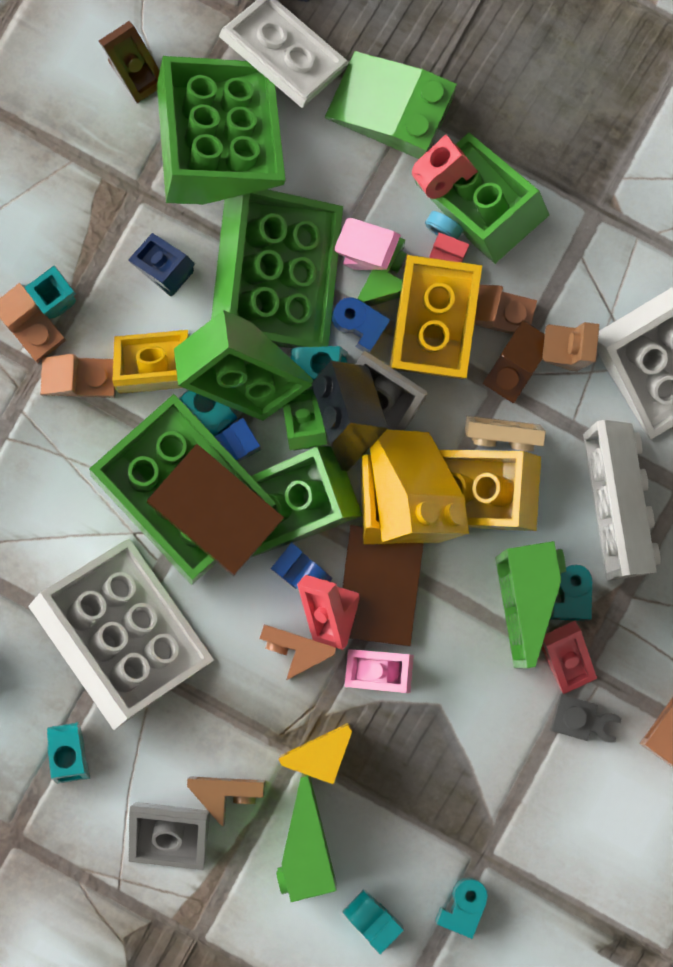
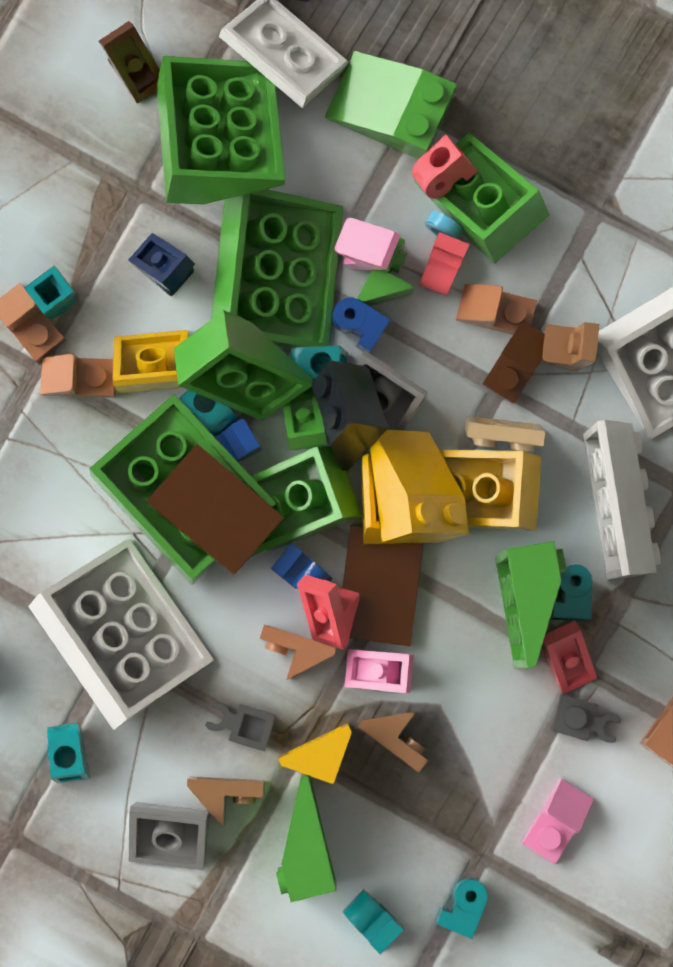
yellow slope [390,255,482,380] -> none
none -> dark grey plate [205,702,276,752]
none -> medium nougat slope [357,711,428,772]
none -> bright pink slope [522,779,594,864]

